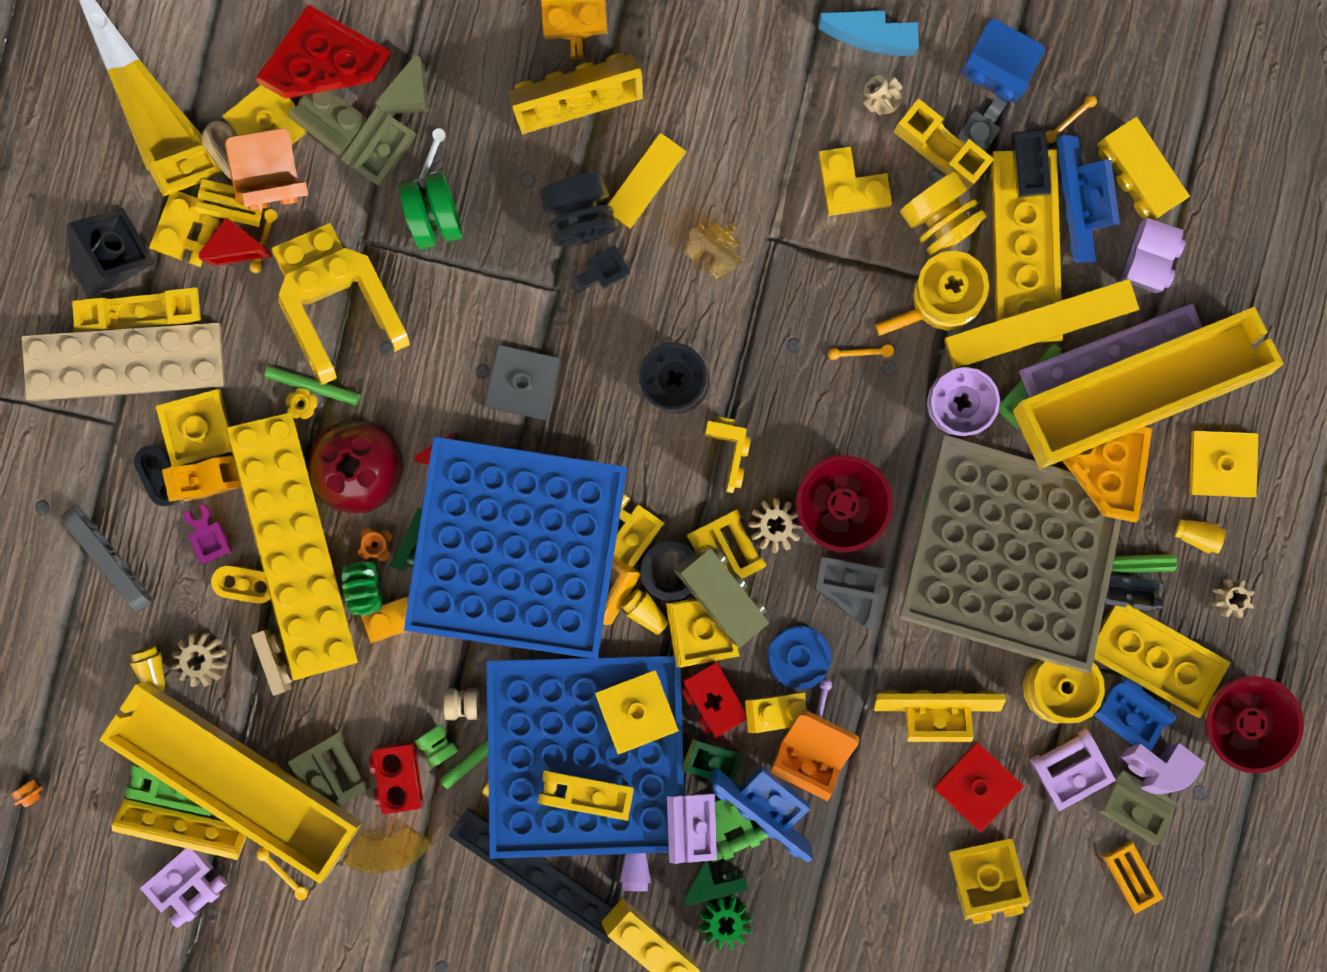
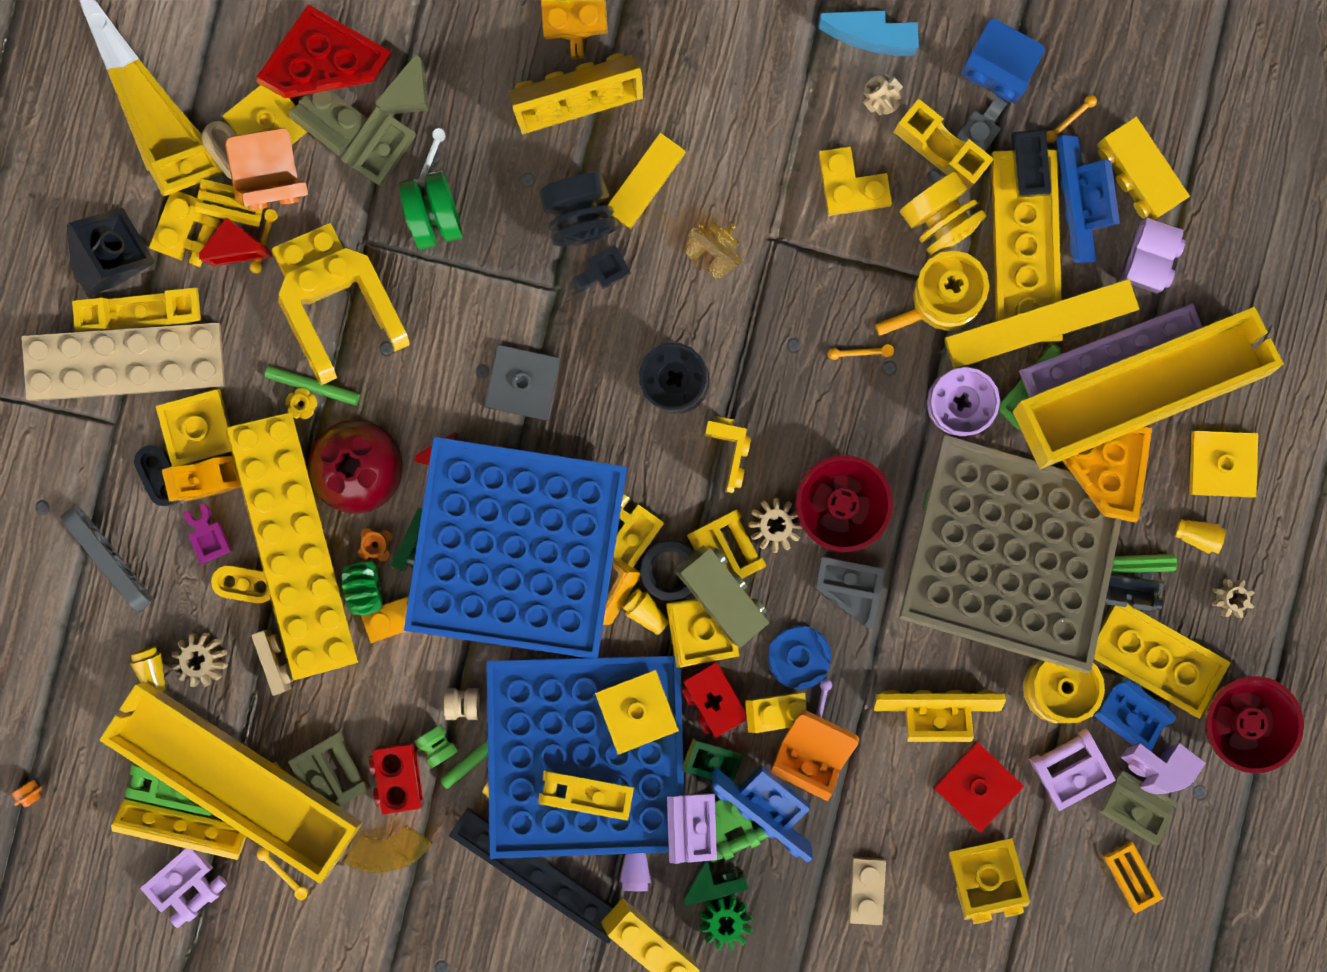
none -> tan plate [849,856,886,925]

